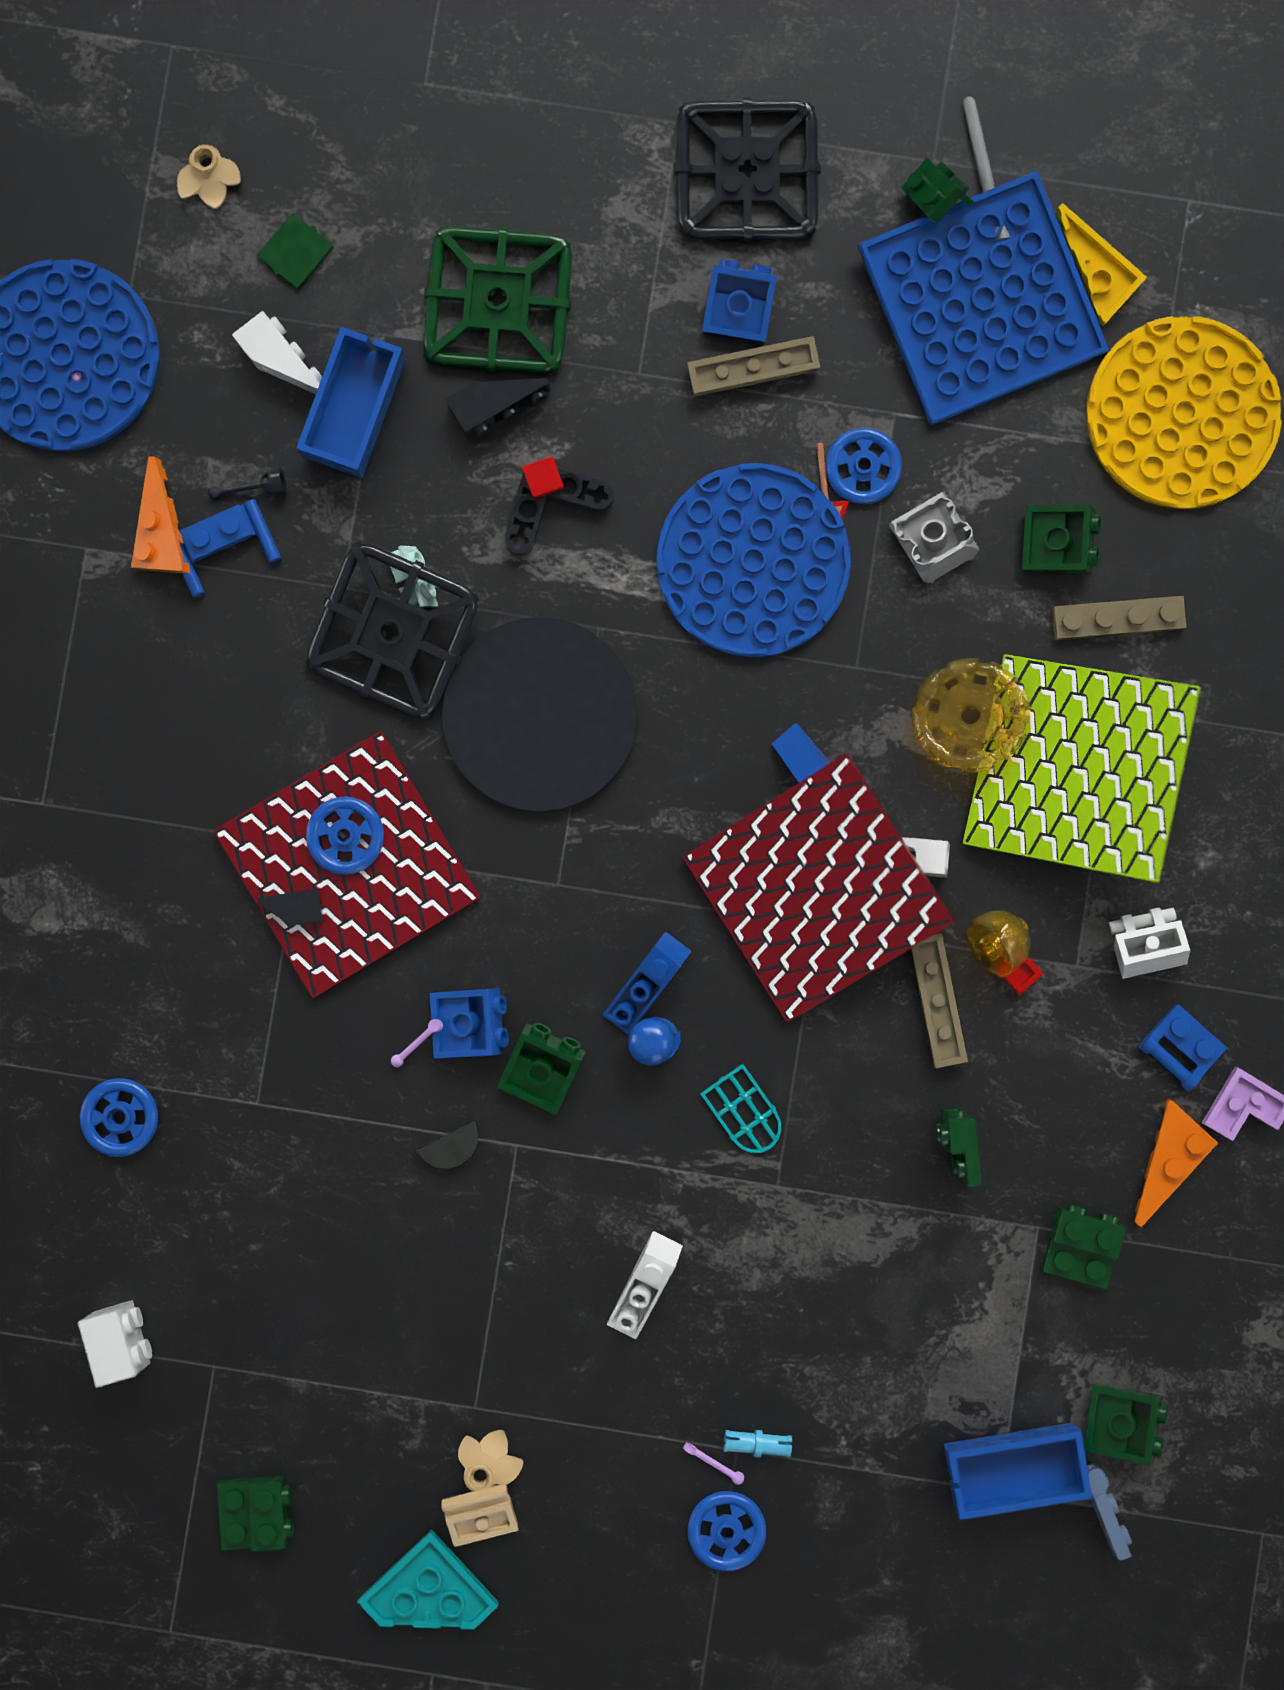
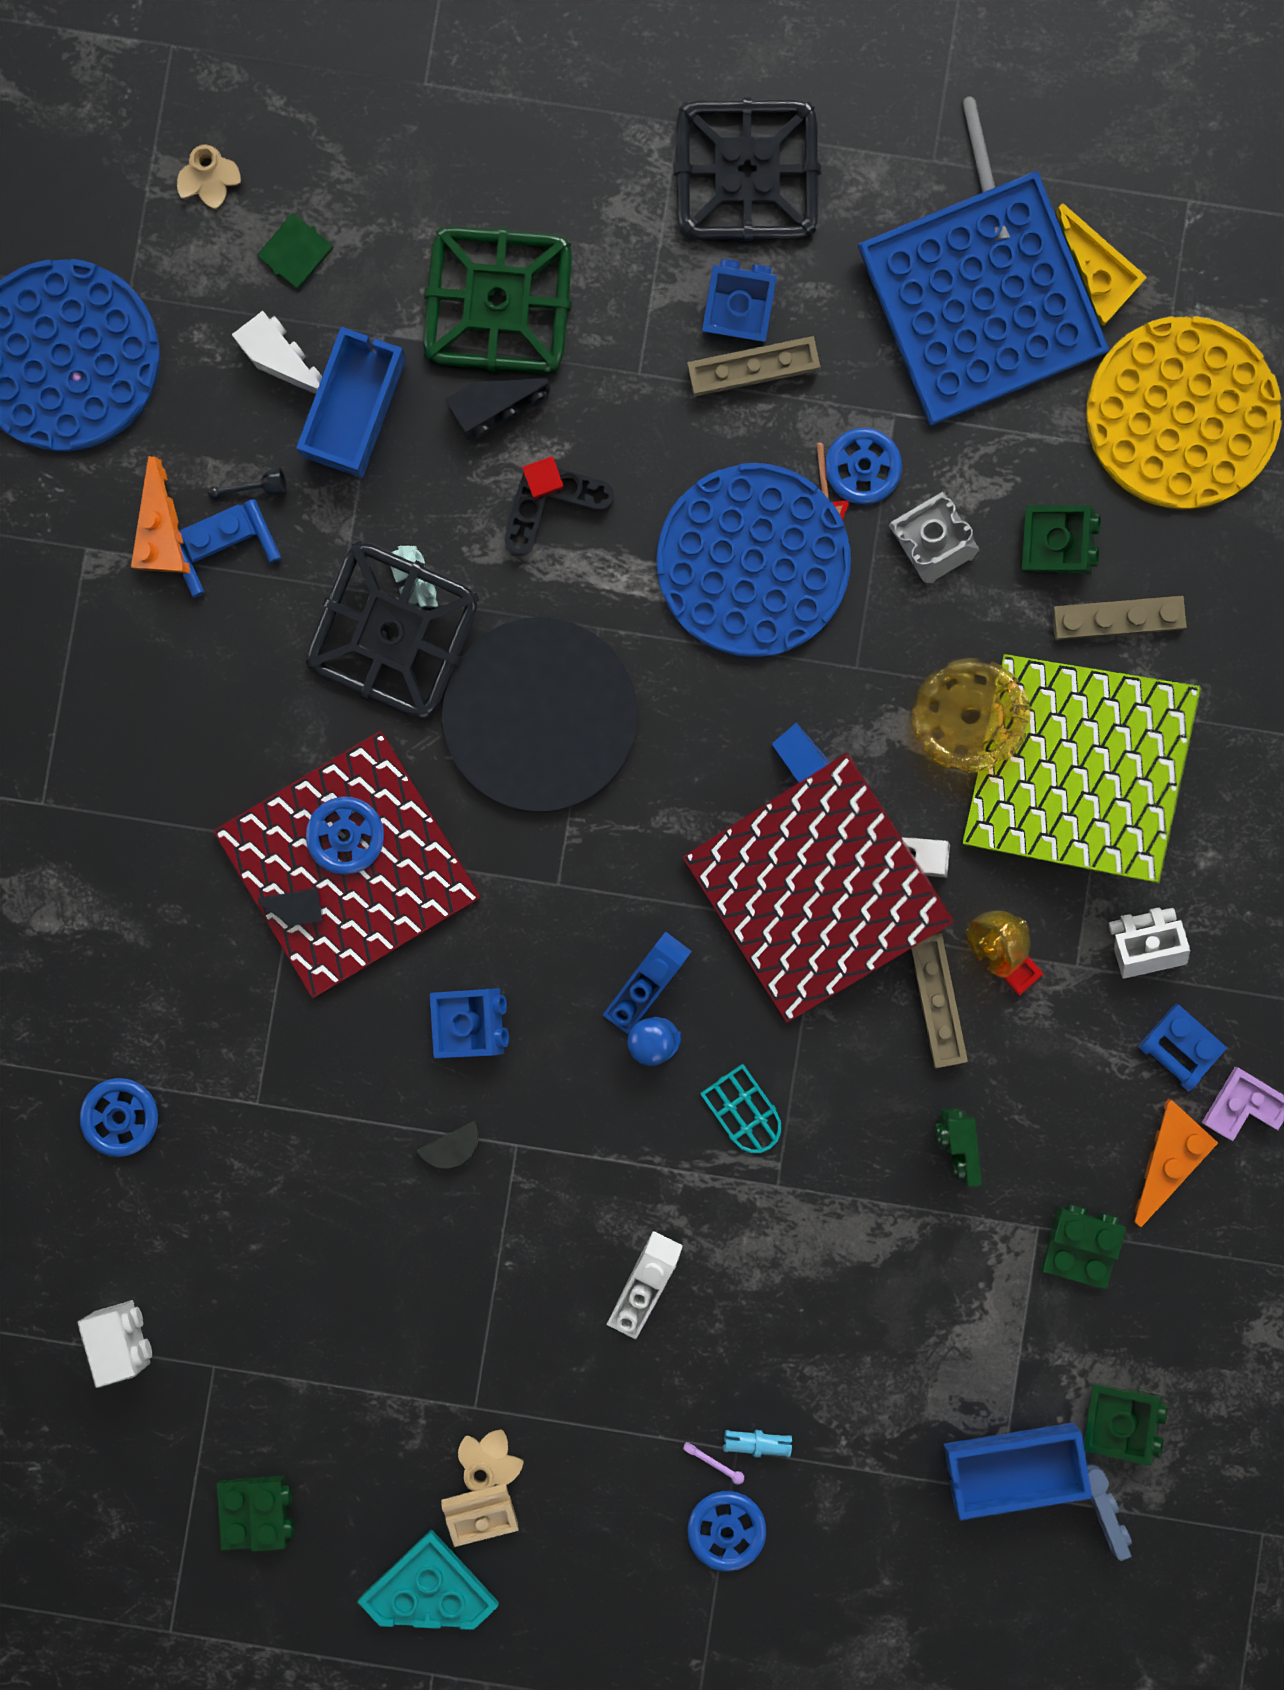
lavender hinge [391,1019,443,1067] -> none
dark green plate [497,1023,586,1115] -> none
dark green bracket [901,158,974,224] -> none

